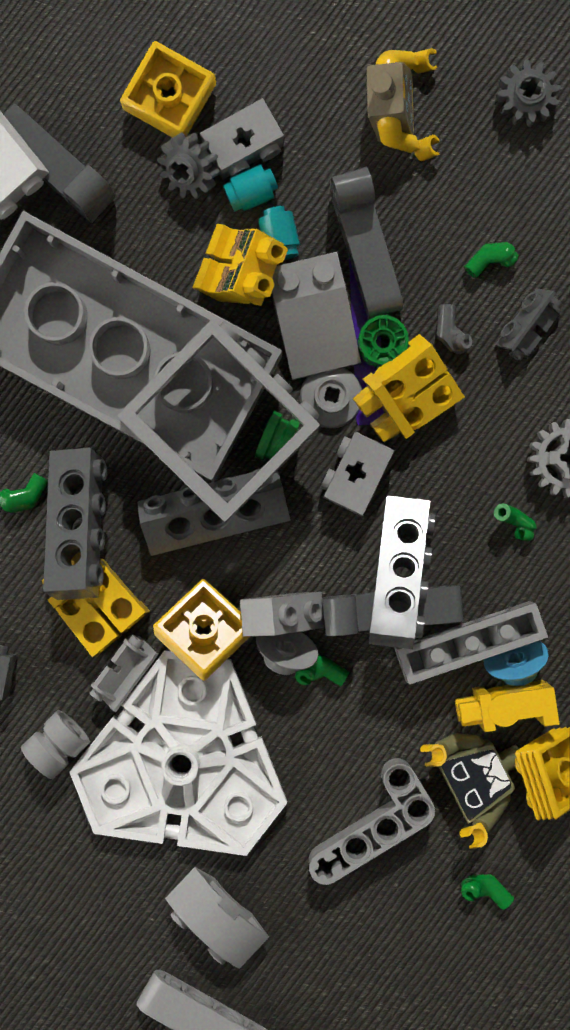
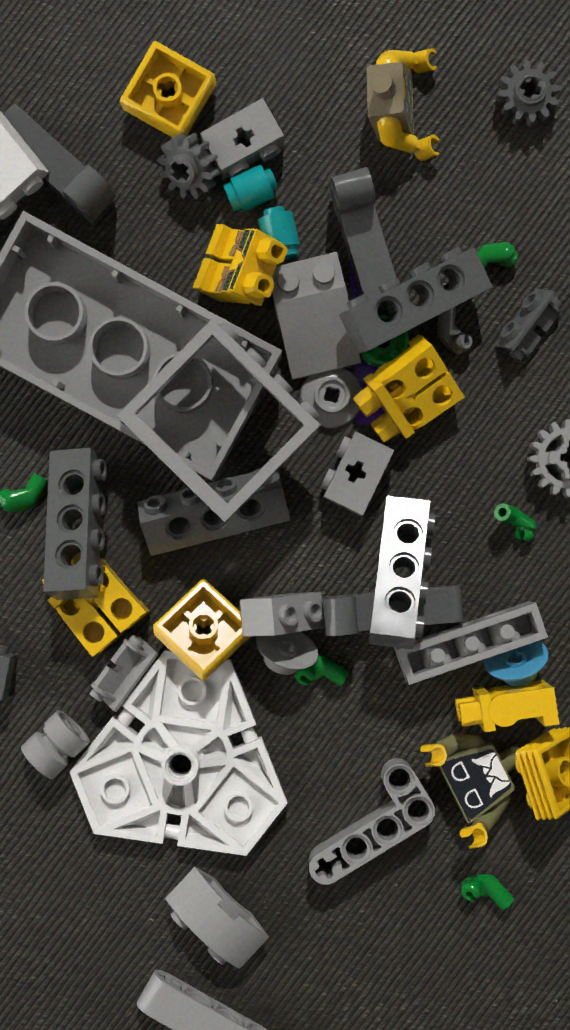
green wheel [255,411,300,460] -> none
none -> dark grey brick [339,246,492,354]

